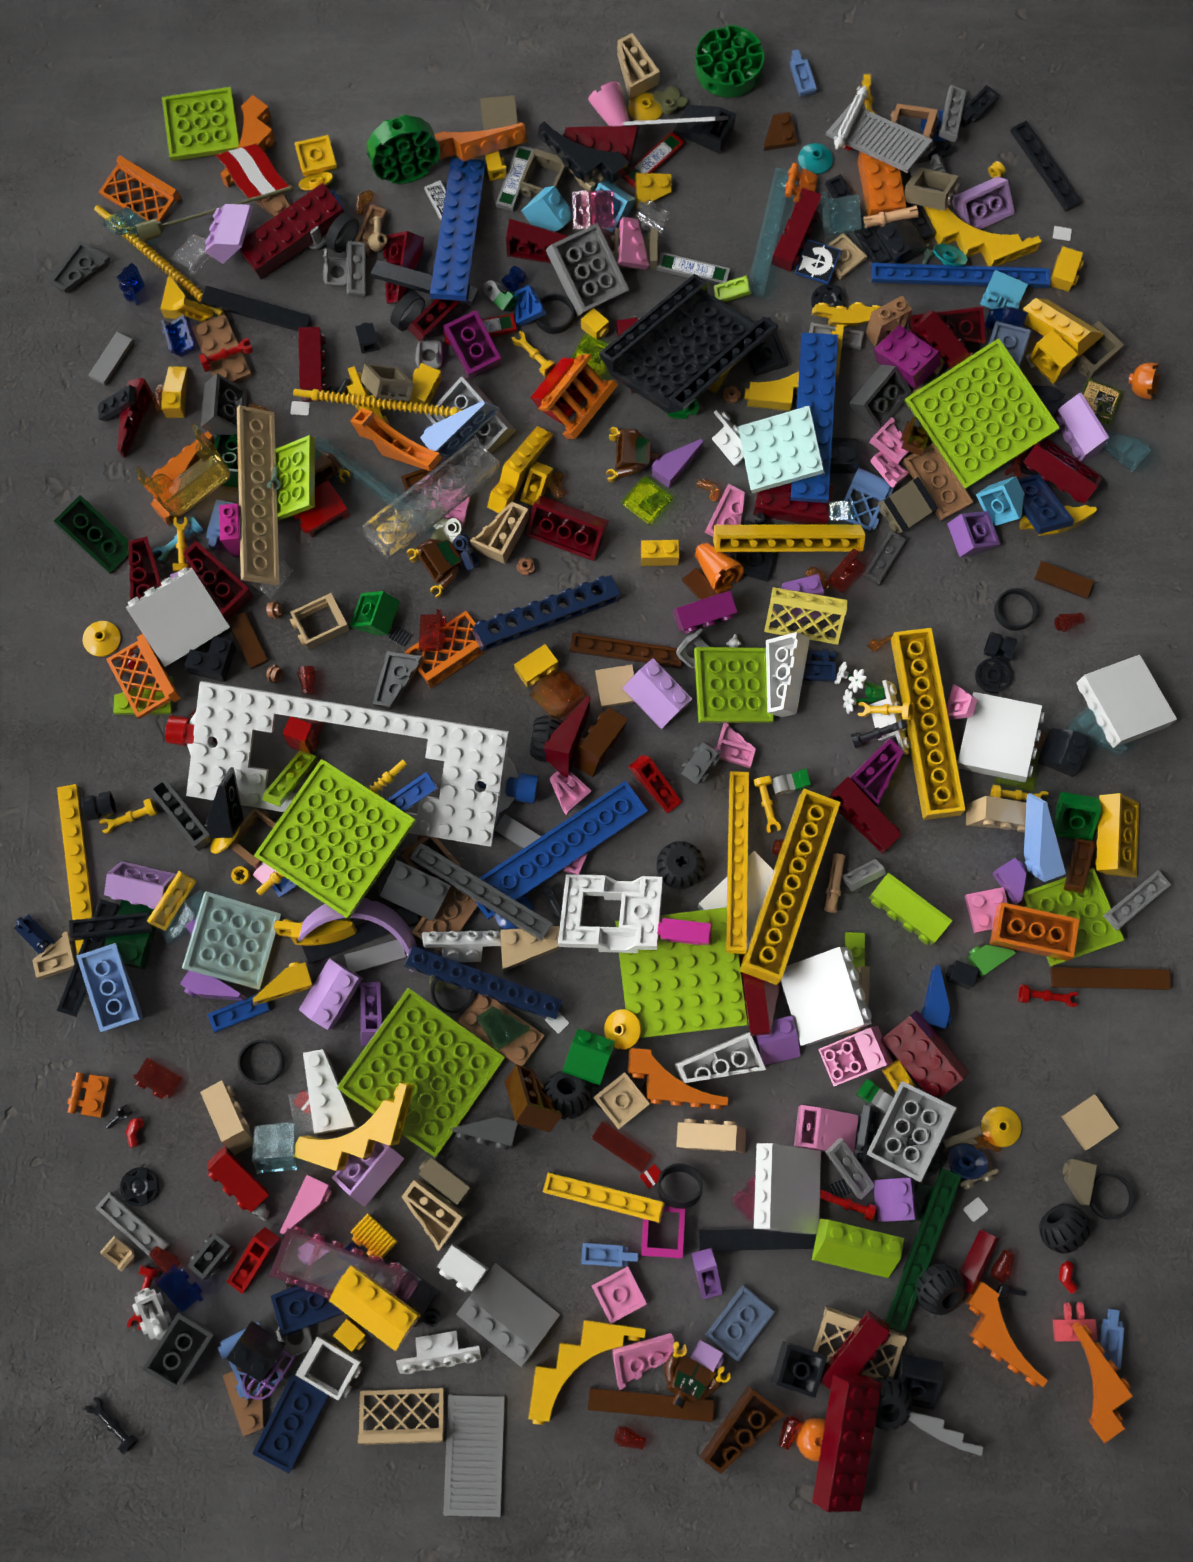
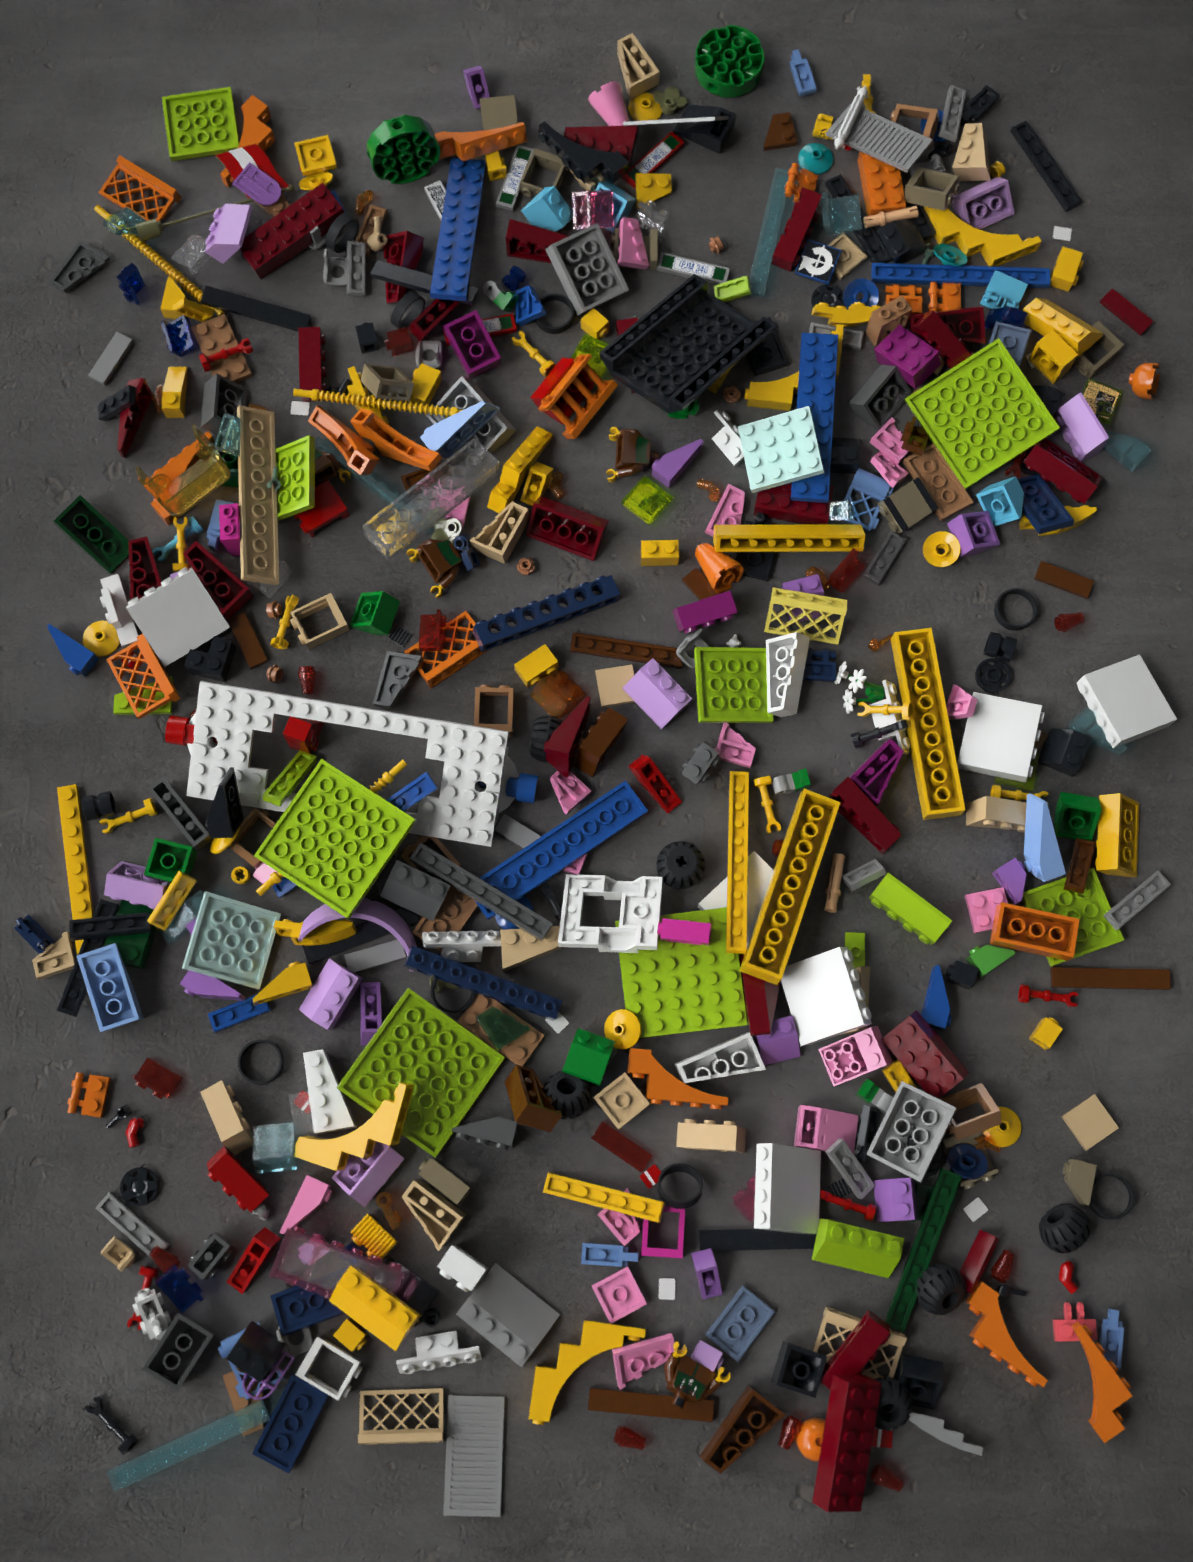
none -> blue slope [47,624,99,677]
none -> white bracket [100,574,138,647]
none -> clear light blue plate [107,1399,270,1492]
none -> green slope [144,837,198,882]
none -> clear light blue wing [213,413,240,457]
none -> medium lavender window [232,162,281,206]
none -> yellow piece [270,595,299,650]
none -> orange arch [308,406,379,475]
none -> clear orange plate [376,1192,403,1231]
none -> clear red brick [384,327,413,356]
none -> medium lavender slope [463,66,490,109]
none -> medium nougat window [474,685,514,737]
none -> bright pink wing [597,1188,640,1246]
none -> white sticker [659,1278,675,1300]
none -> nougat plate [708,236,724,254]
none -> yellow piece [812,114,833,140]
none -> blue dish [843,278,879,309]
none -> clear red cone [871,1464,904,1492]
none -> red sticker [872,1429,893,1448]
none -> orange plate [885,284,922,314]
none -> yellow dish [923,531,960,568]
none -> orange plate [928,282,961,311]
none -> medium nougat window [940,1083,1002,1141]
none -> tan wedge [952,123,991,181]
none -> yellow brick [1029,1017,1063,1050]
none -> dark red tile [1099,288,1154,336]

